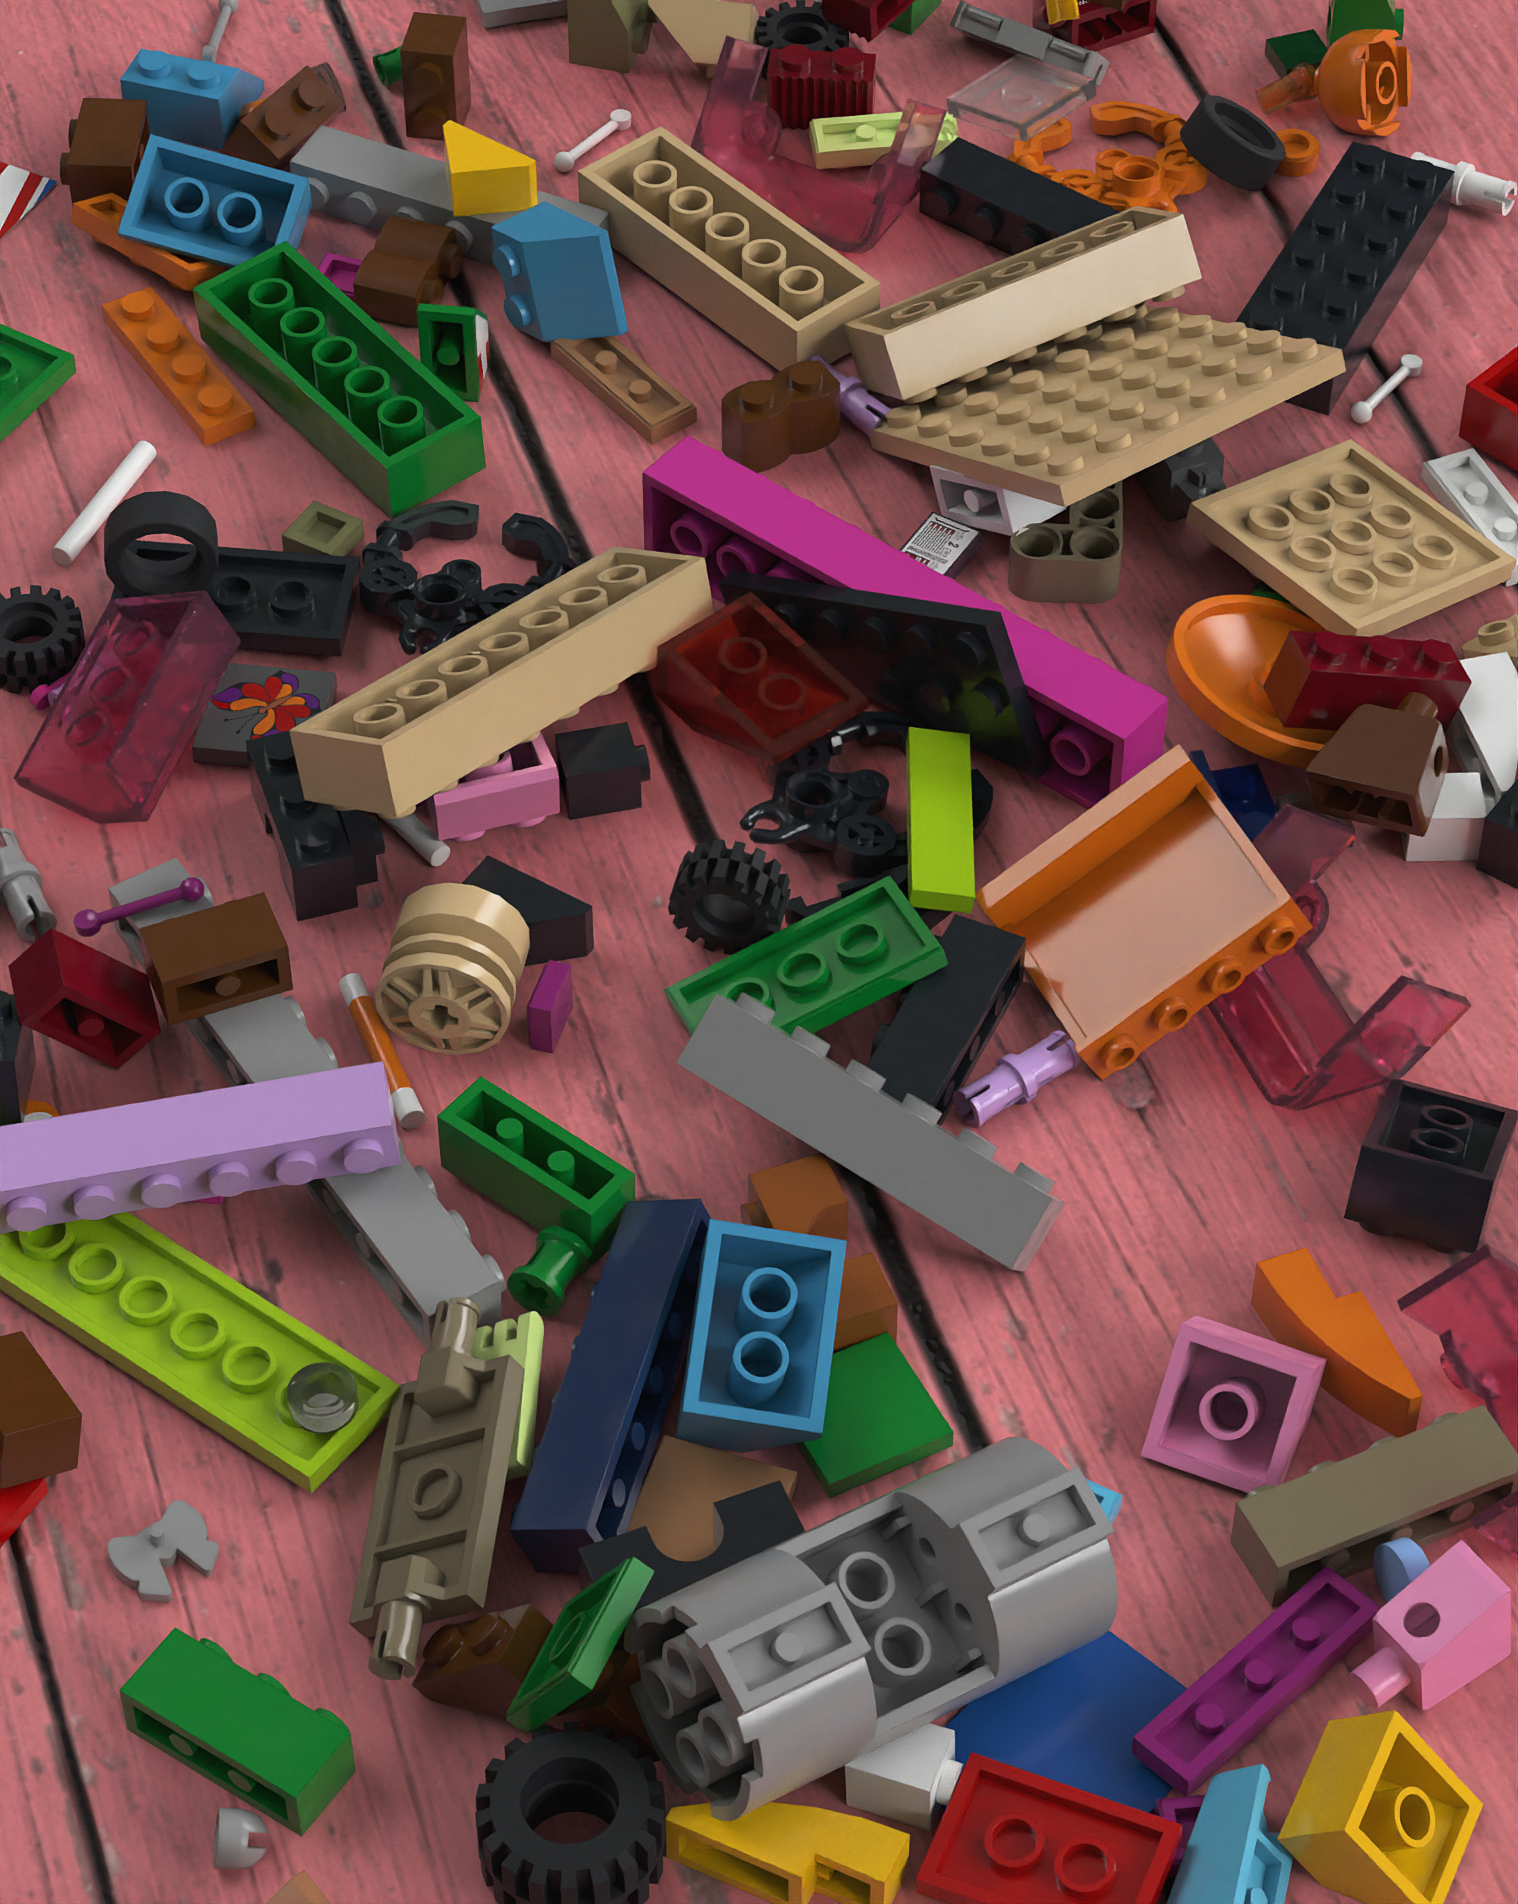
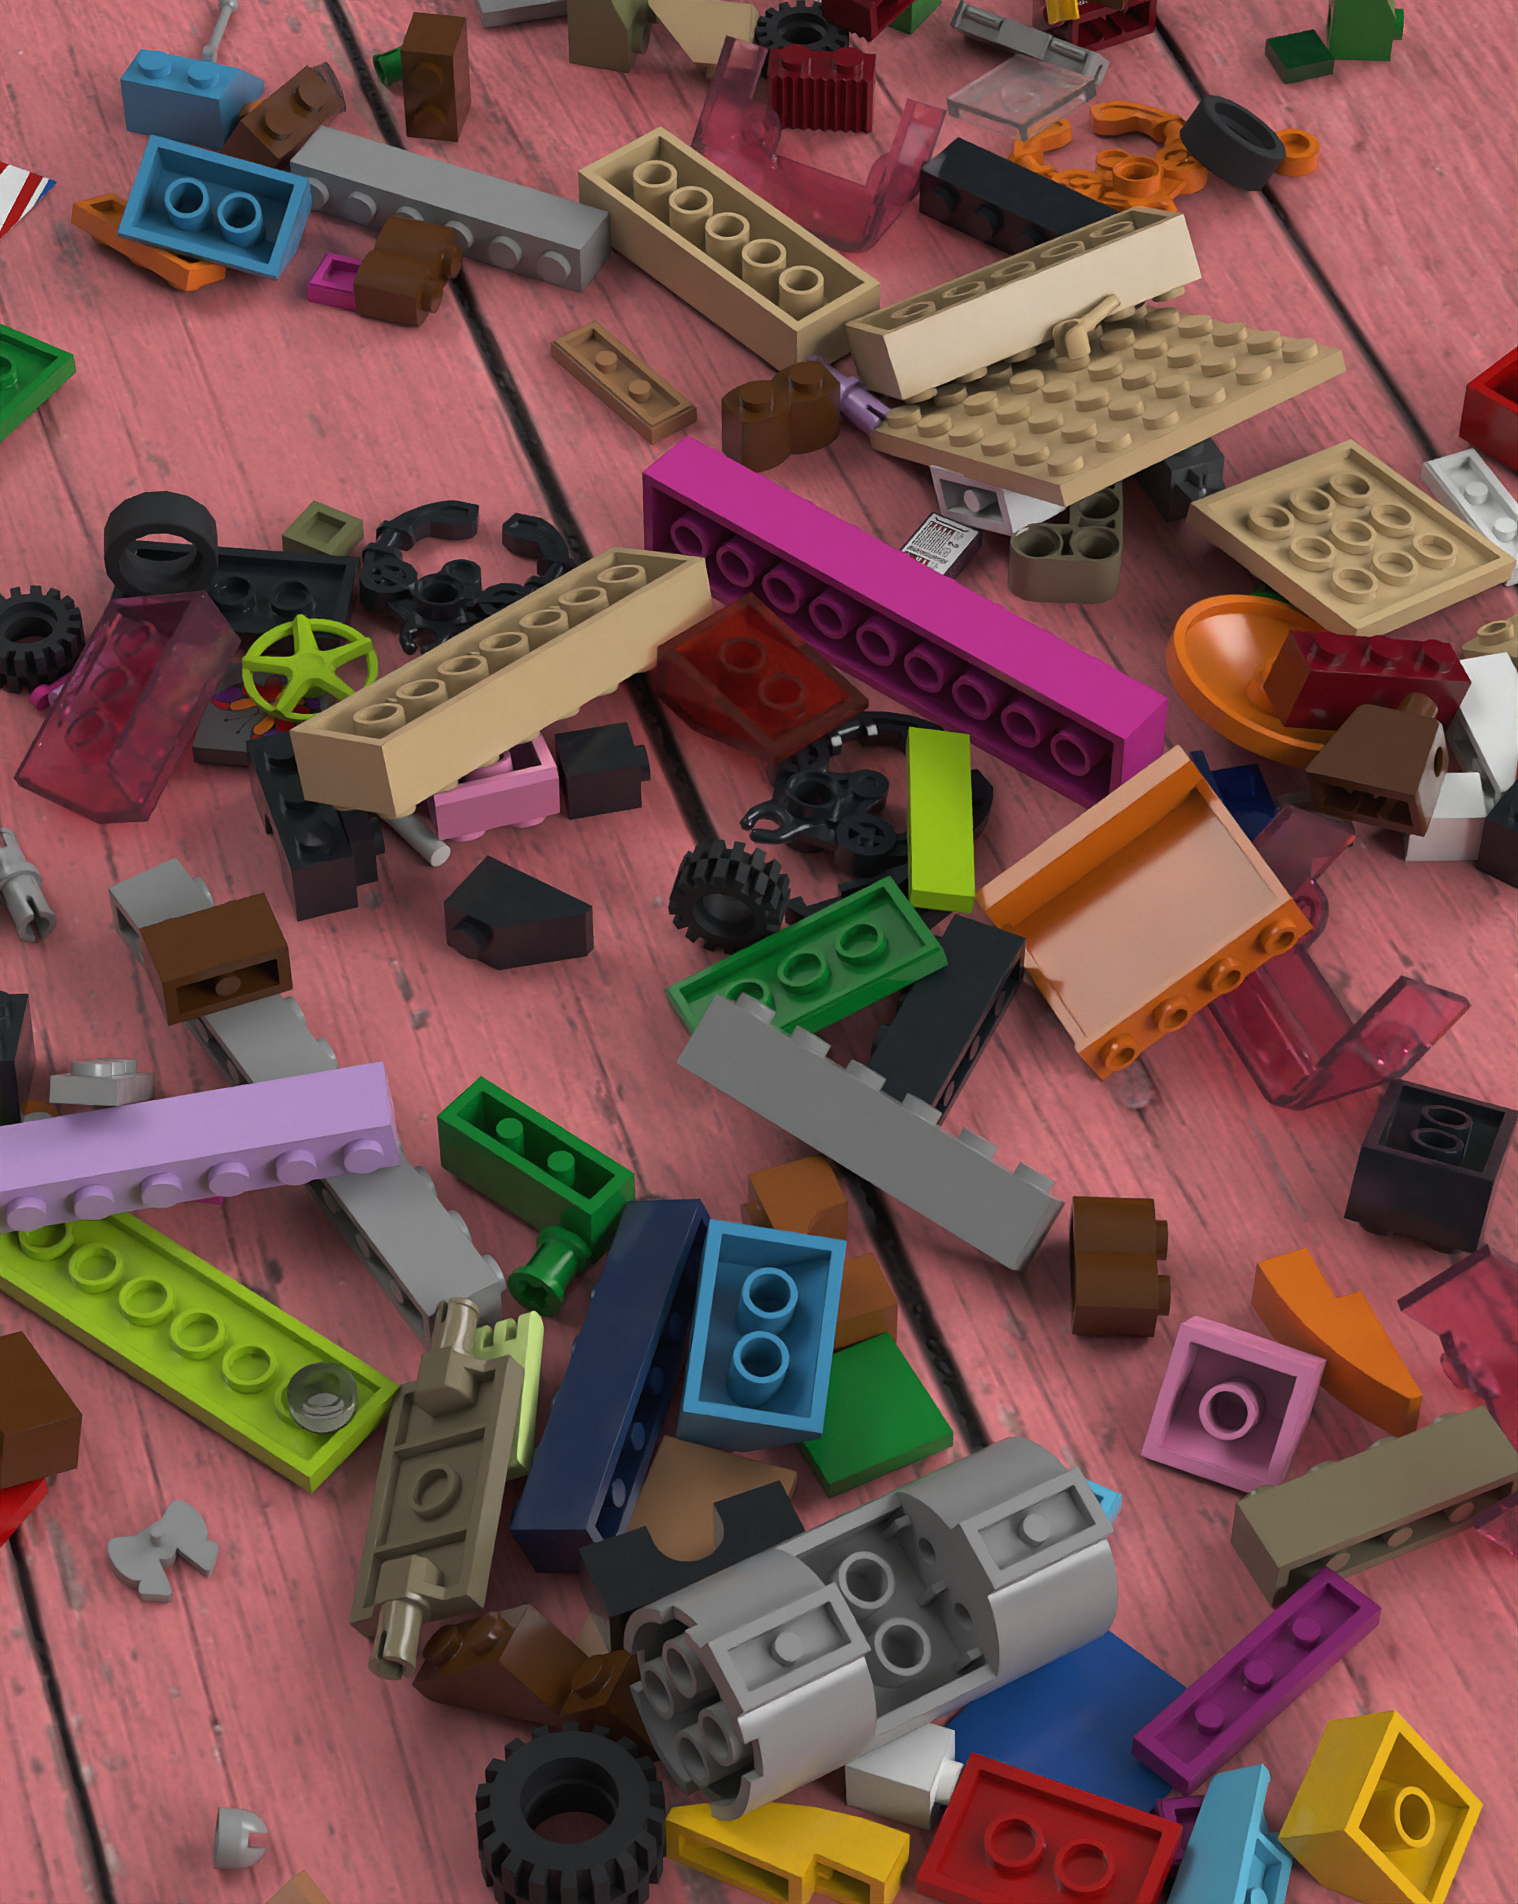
dark red brick [8,928,161,1069] -> none
white bar [51,441,157,566] -> none
reddish brown brick [60,98,151,207] -> none
magenta hinge [74,877,205,937] -> none
orange plate [101,286,256,447] -> none
green brick [119,1627,356,1837] -> none
green brick [193,241,486,519] -> none
bar [338,973,425,1129] -> none
tan wheel [375,882,530,1055] -> none
green slope [417,303,490,402] -> none
yellow slope [443,120,538,217] -> none
dark azure slope [490,201,629,342] -> none
green tile [506,1556,655,1734] -> none
magenta tile [527,960,573,1054] -> none
white hinge [554,109,631,173] -> none
black wing [718,570,1052,780] -> none
yellowish green hinge [809,111,958,169] -> none
lavender pin [953,1030,1080,1128] -> none
black brick [1236,141,1455,416] -> none
clear orange arm [1255,63,1317,115] -> none
orange cylinder [1314,29,1412,136] -> none
bright pink torso [1349,1540,1511,1710] -> none
white hinge [1350,354,1423,424] -> none
light blue tile [1373,1537,1430,1603] -> none
white pin [1411,152,1517,216] -> none
none -> light grey plate [49,1058,155,1106]
none -> lime wheel [242,614,378,723]
none -> tan hand [1052,294,1121,360]
none -> reddish brown brick [1069,1196,1171,1337]

